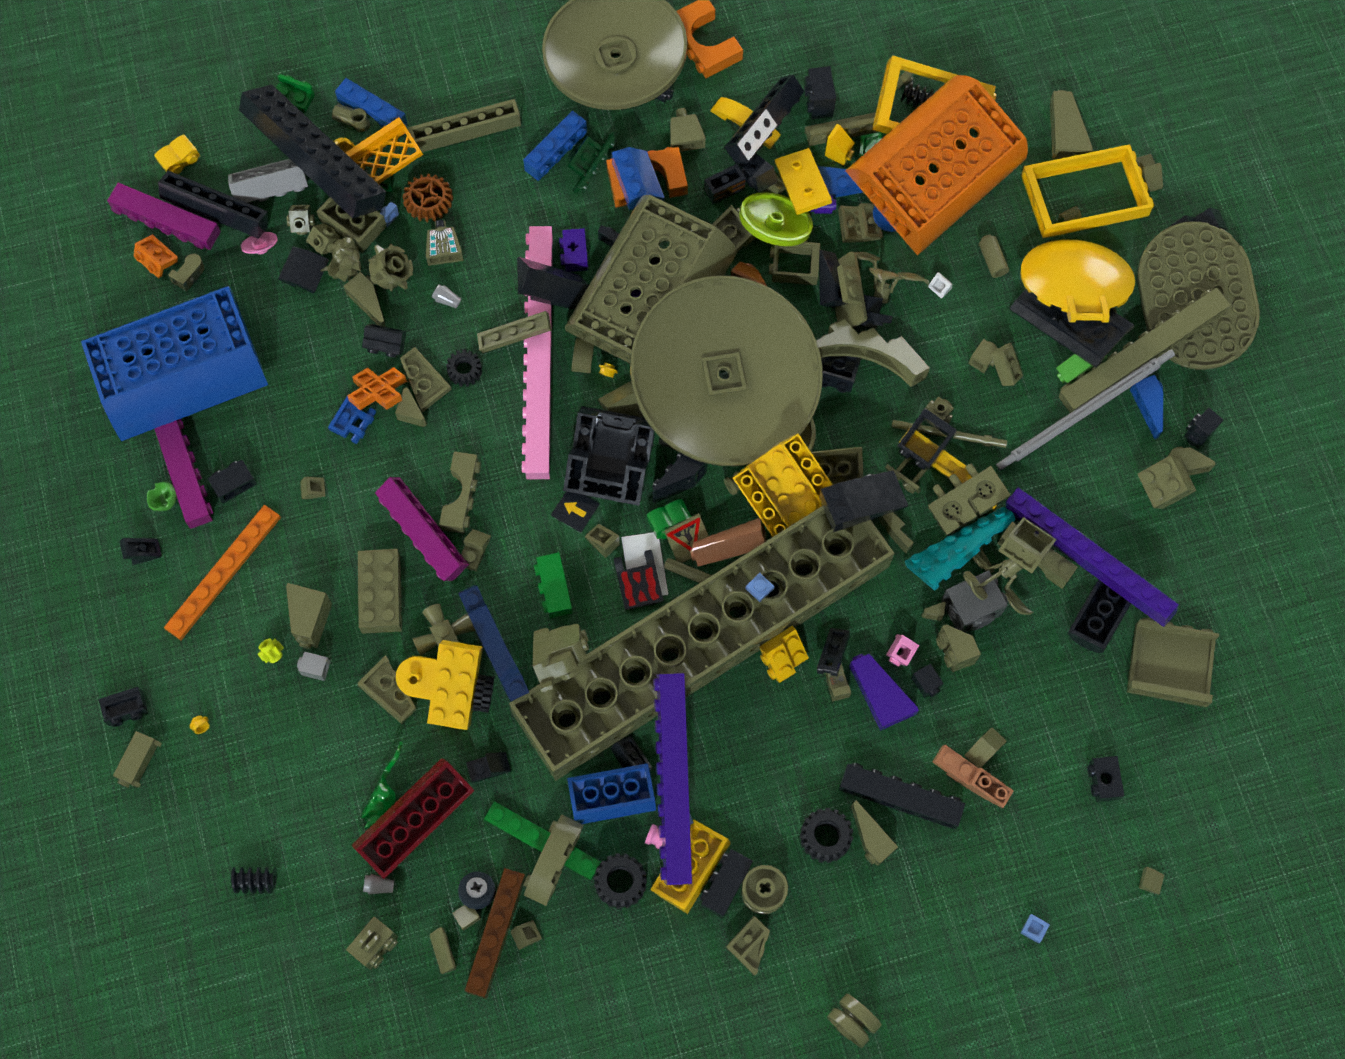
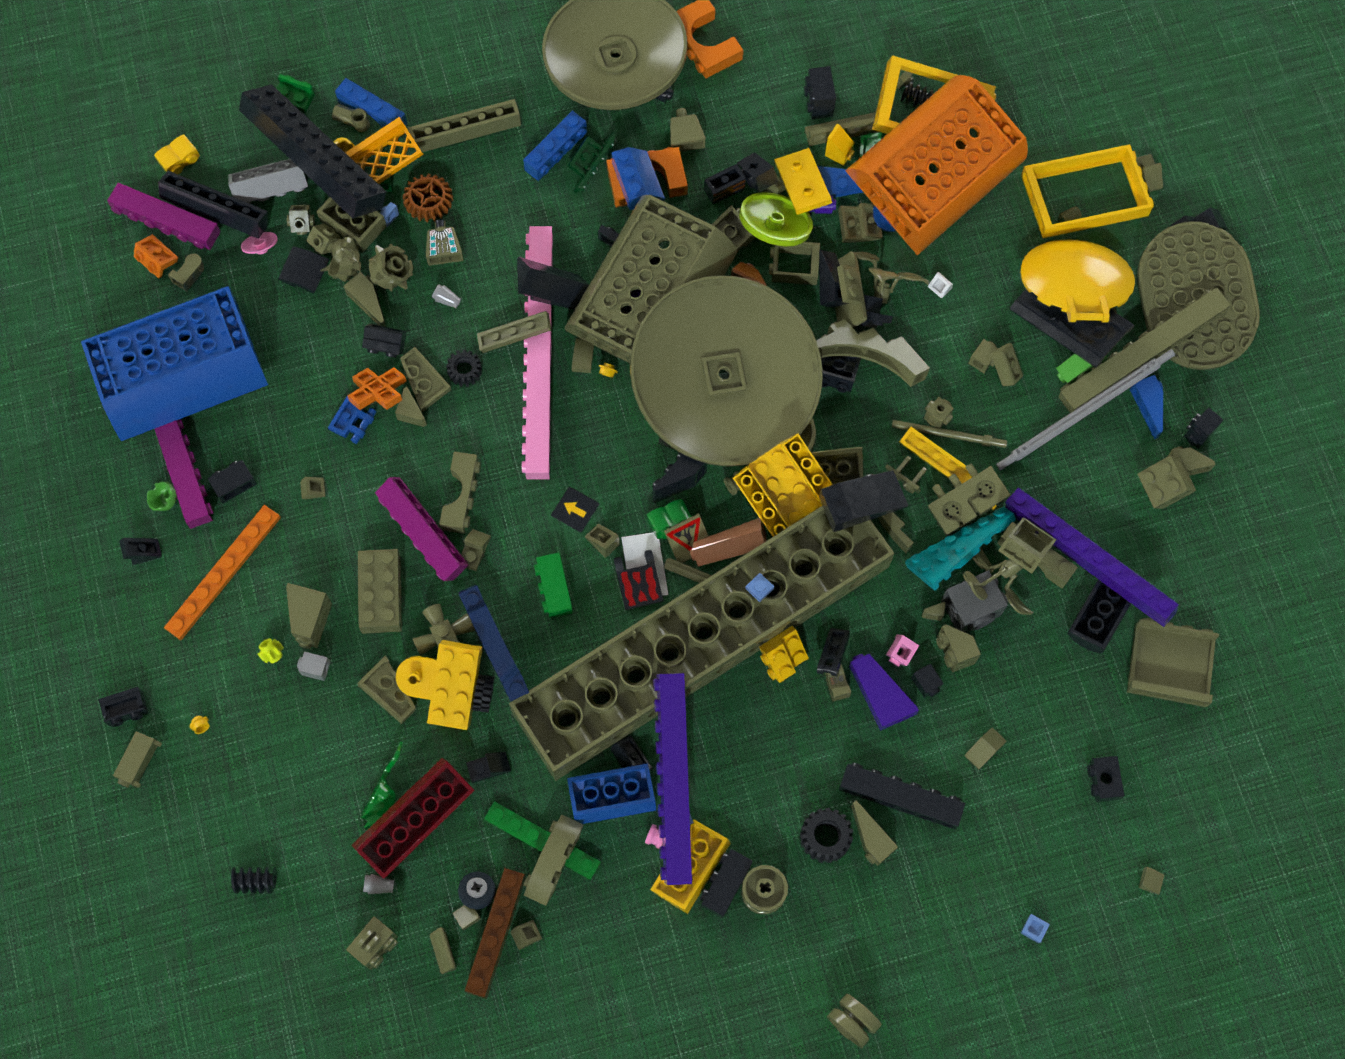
olive brick [533,624,589,692] -> none
dark purple brick [559,228,588,272] -> none
black slope [563,406,655,506] -> none
black tyre [594,853,647,909] -> none
olive slope [598,381,644,417] -> none
yellow slope [710,97,781,149] -> none
black brick [724,74,805,164] -> none
olive wing [725,916,770,975] -> none
black window [897,408,957,471] -> none
nougat slope [933,745,1013,808] -> none
olive brick [979,235,1009,278] -> none
olive slope [1050,90,1093,159] -> none

